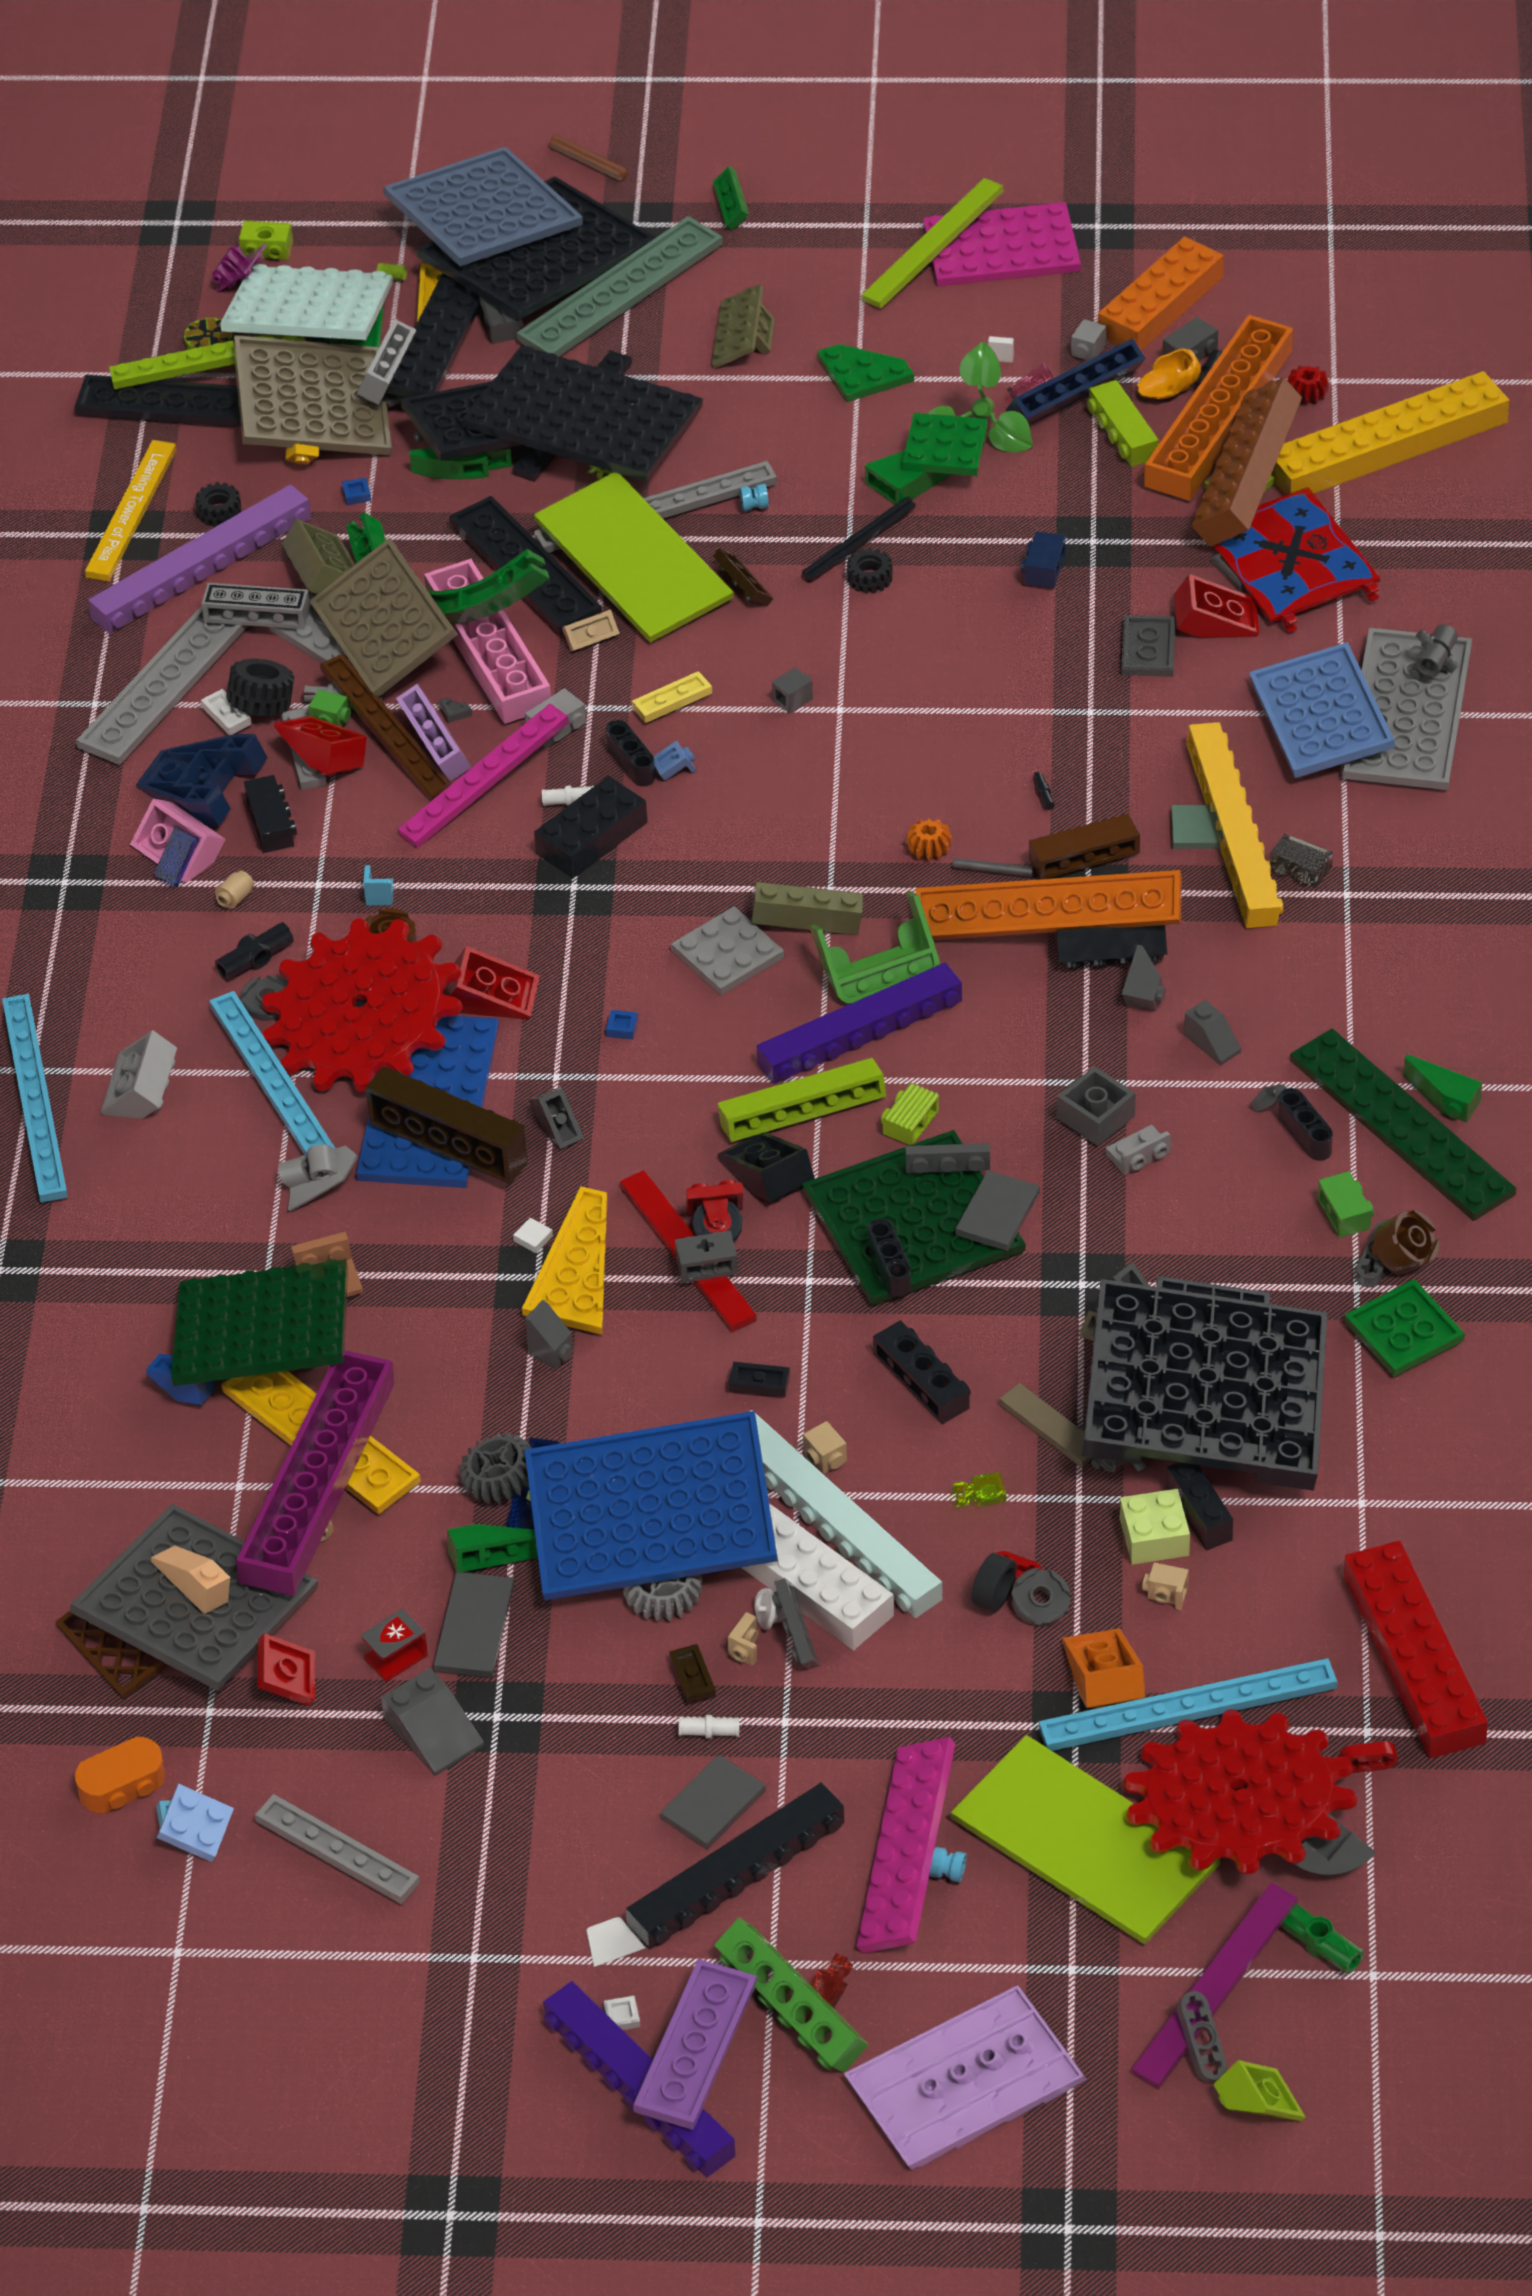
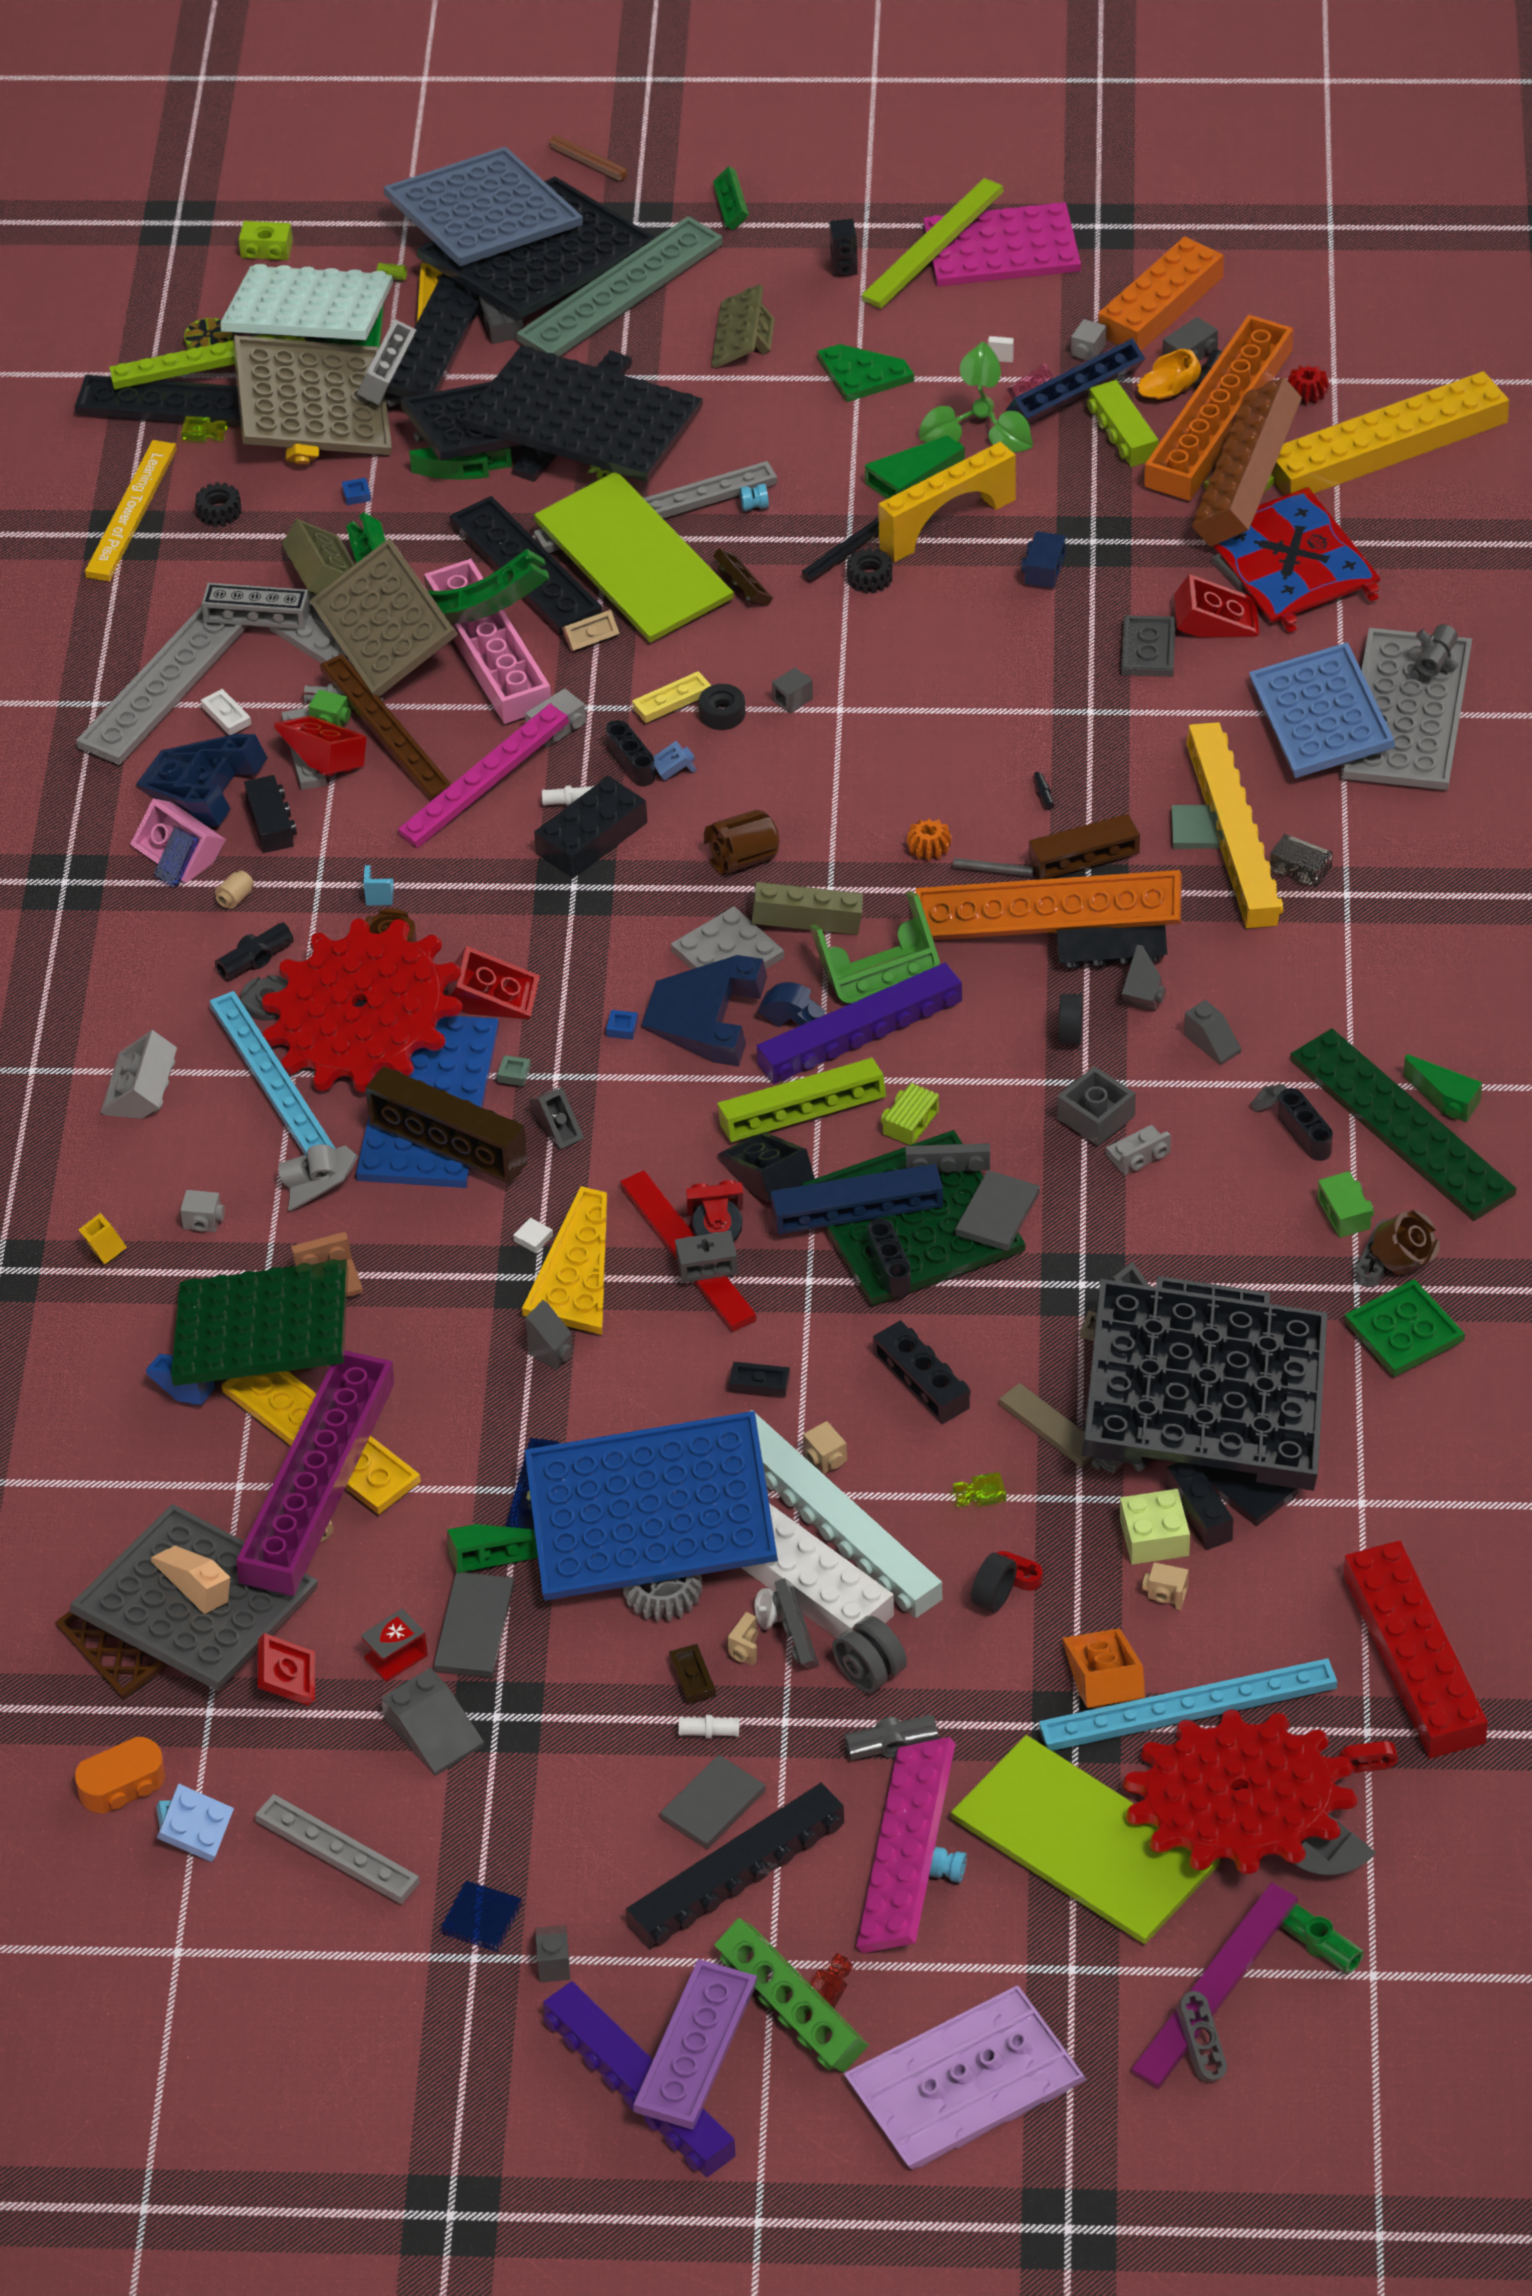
medium azure plate [2,994,68,1203] -> none
medium lavender brick [88,484,311,634] -> none
magenta hinge [212,244,266,292] -> none
black tyre [226,659,294,716] -> none
lavender brick [396,684,472,782] -> none
dark grey tile [438,699,472,723] -> none
dark grey gear [459,1432,531,1504] -> none
white sticker [587,1917,645,1967] -> none
white tile [604,1995,640,2030] -> none
green plate [903,413,988,476] -> none
dark grey tile [1011,1568,1070,1626] -> none
lime slope [1213,2060,1306,2121] -> none
none -> yellow brick [78,1213,127,1264]
none -> light grey brick [180,1190,225,1232]
none -> clear neon green plate [181,416,227,442]
none -> clear blue tile [441,1880,522,1952]
none -> sand green plate [497,1055,531,1086]
none -> dark grey slope [536,1925,571,1982]
none -> dark blue wedge [642,955,767,1066]
none -> black tyre [698,684,746,730]
none -> reddish brown cylinder [704,810,780,874]
none -> dark blue brick [758,982,826,1027]
none -> dark blue brick [771,1164,943,1234]
none -> black brick [829,219,858,277]
none -> dark grey wheel [832,1616,907,1693]
none -> dark grey piece [844,1714,938,1760]
none -> yellow arch [878,441,1016,562]
none -> black tyre [1059,994,1082,1045]
none -> black tile [1200,1466,1298,1526]

